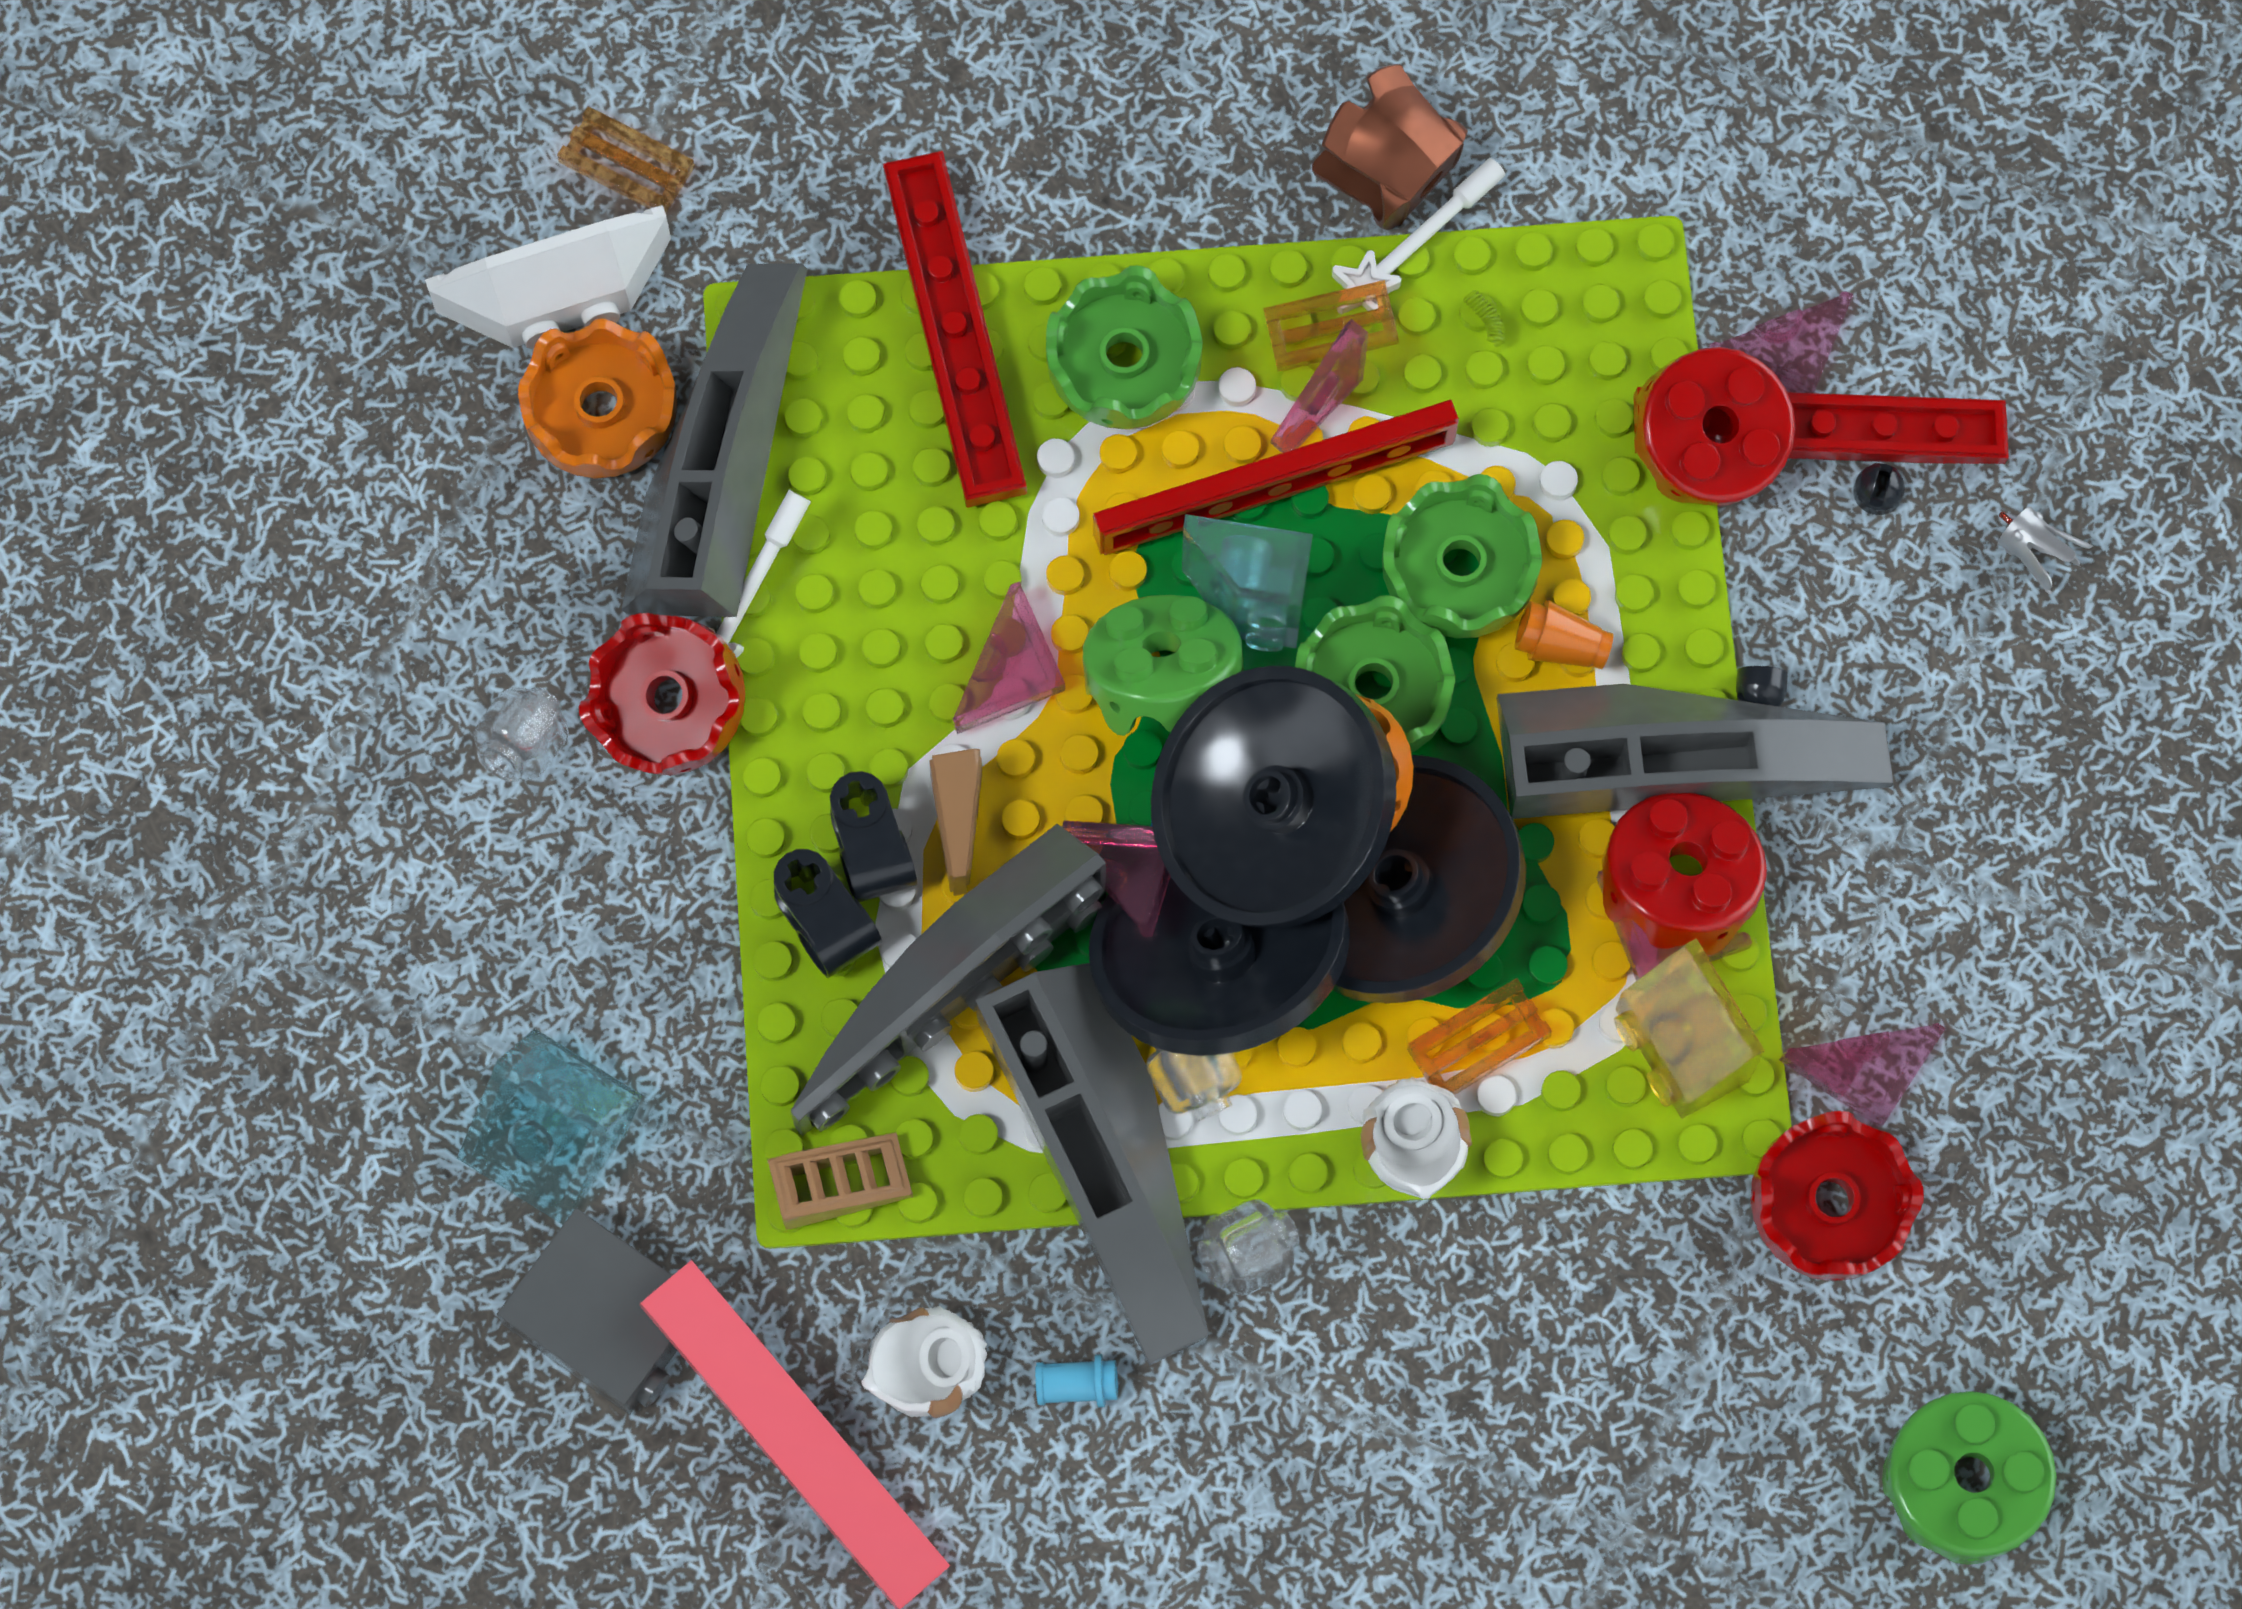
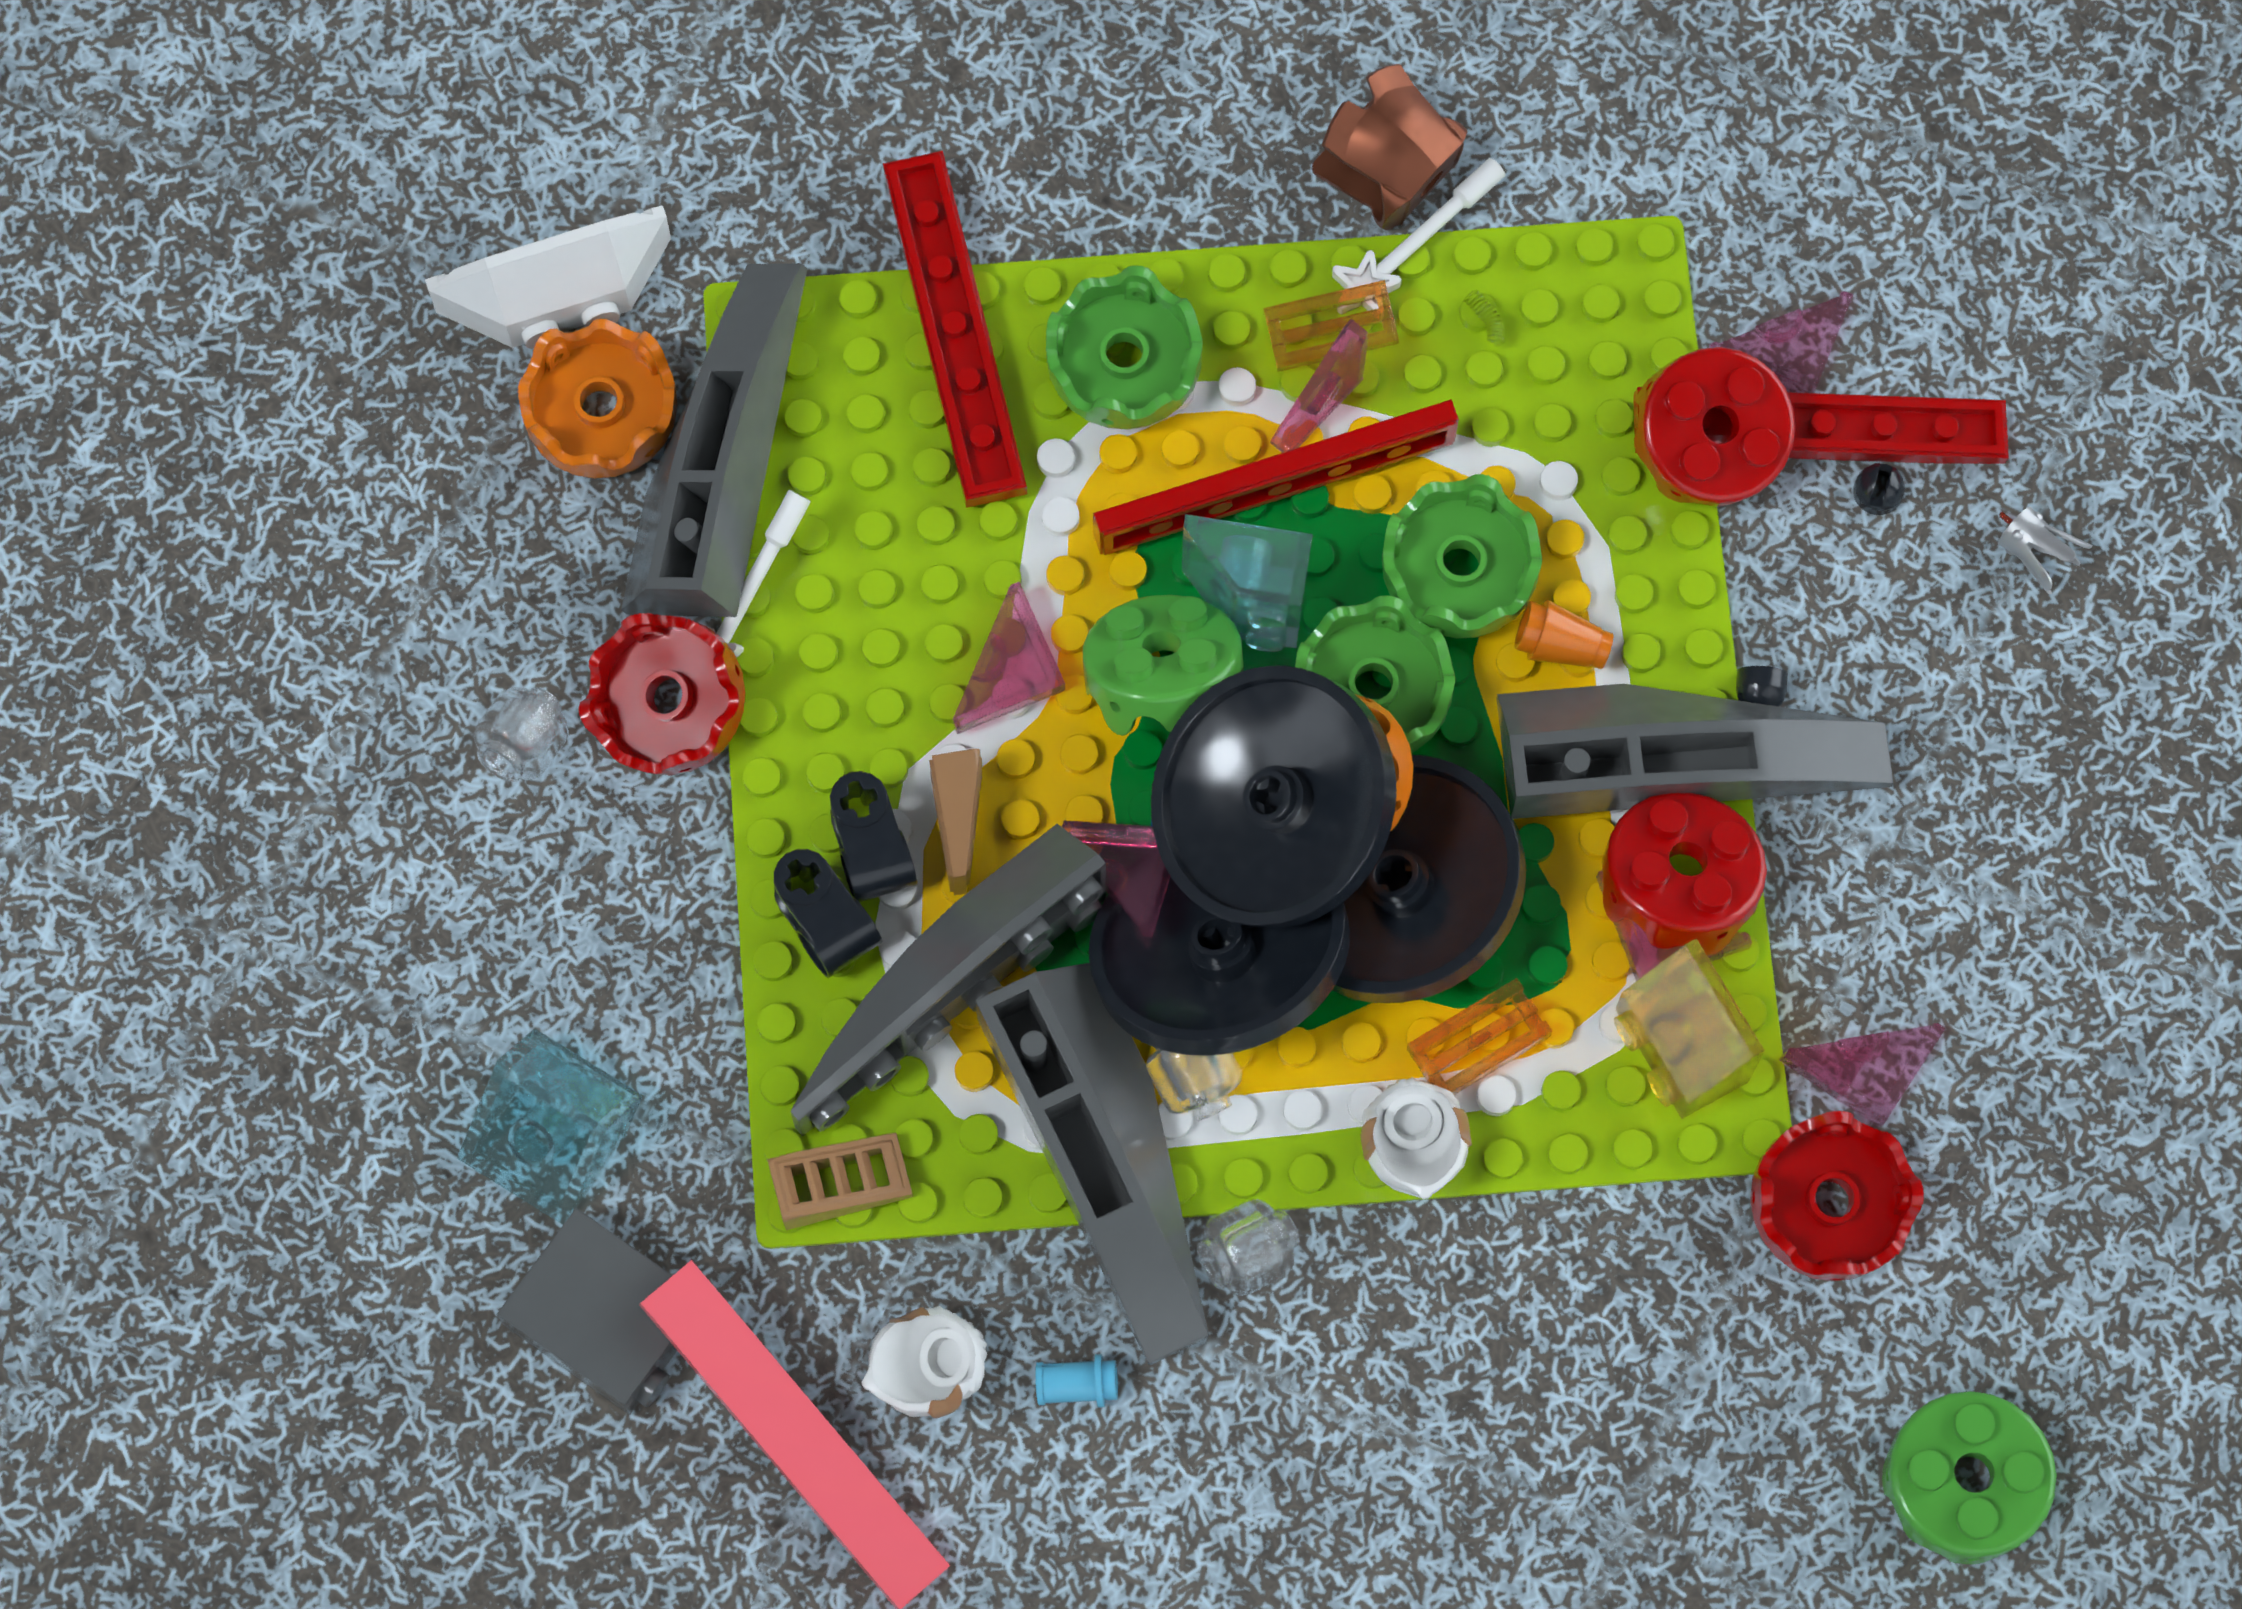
clear orange tile [557,106,695,214] -> none

